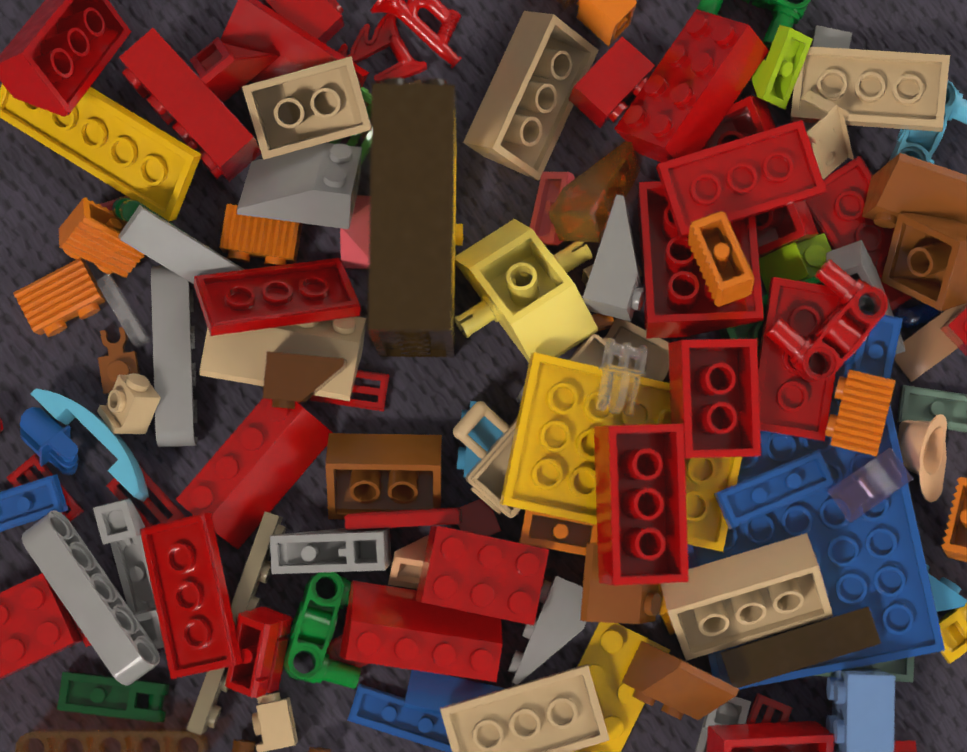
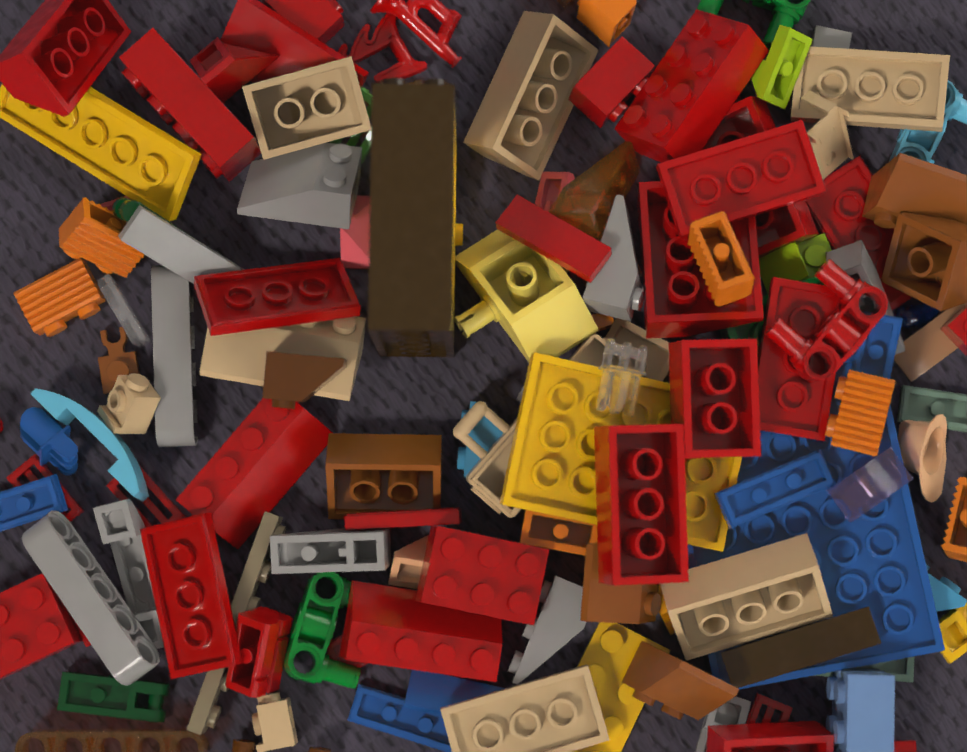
orange brick [219,204,303,266] -> none
red tile [310,370,390,412] -> none
red tile [458,499,501,536] -> none
none -> red tile [495,194,612,283]

